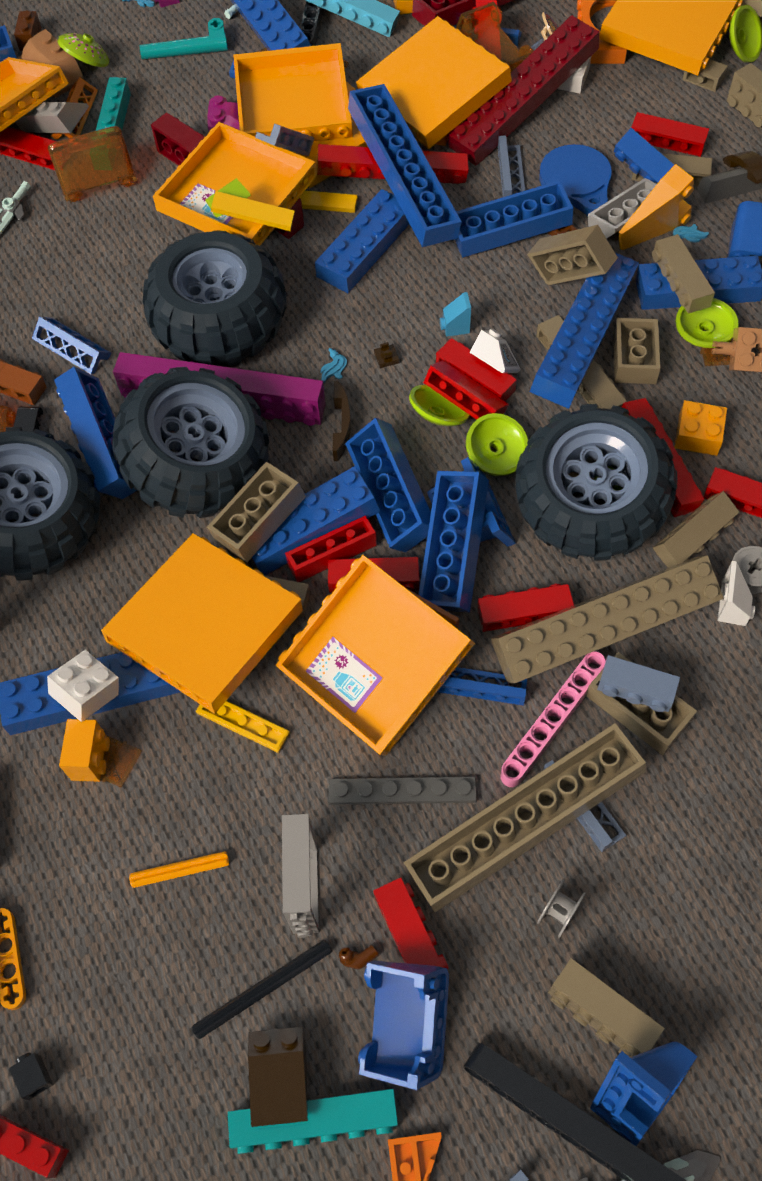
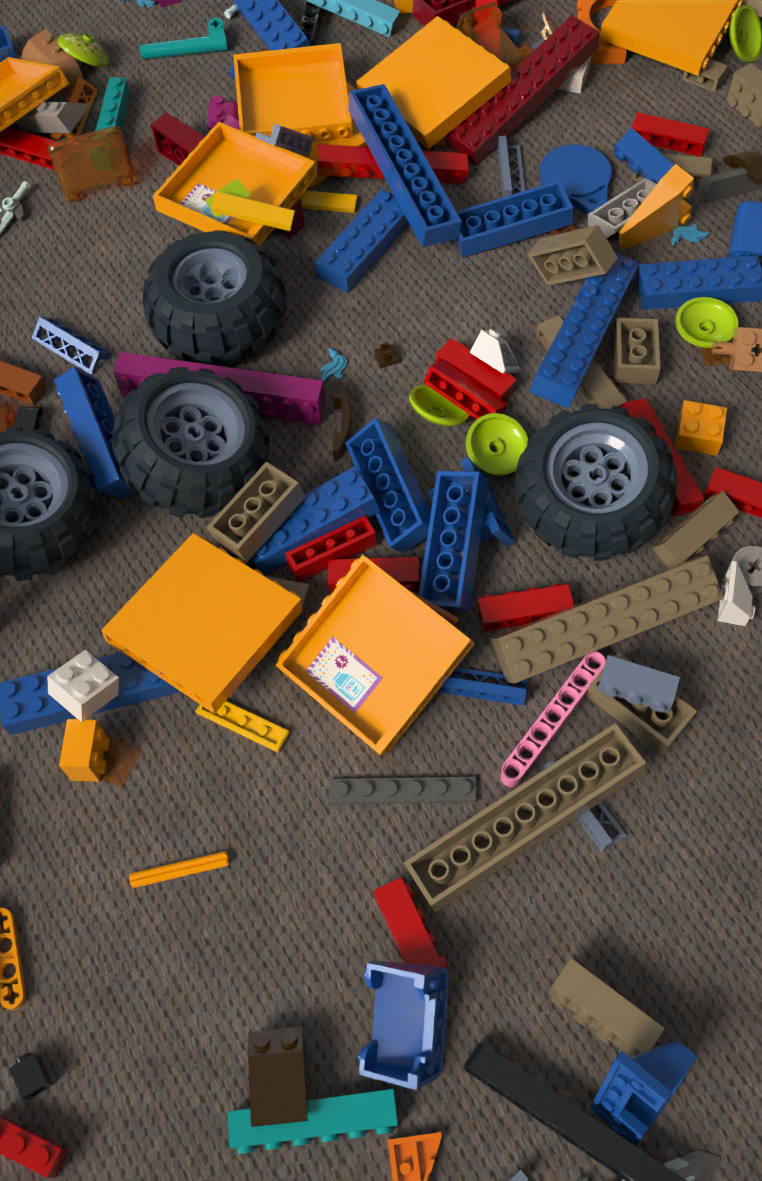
reddish brown brick [14,11,42,51] -> none
black axle [192,940,332,1039] -> none
light grey window [282,814,319,938] -> none
reddish brown arm [339,945,379,969] -> none
dark azure slope [440,292,471,337] -> none
light grey piece [537,878,586,938] -> none
dark tan brick [652,234,715,314] -> none

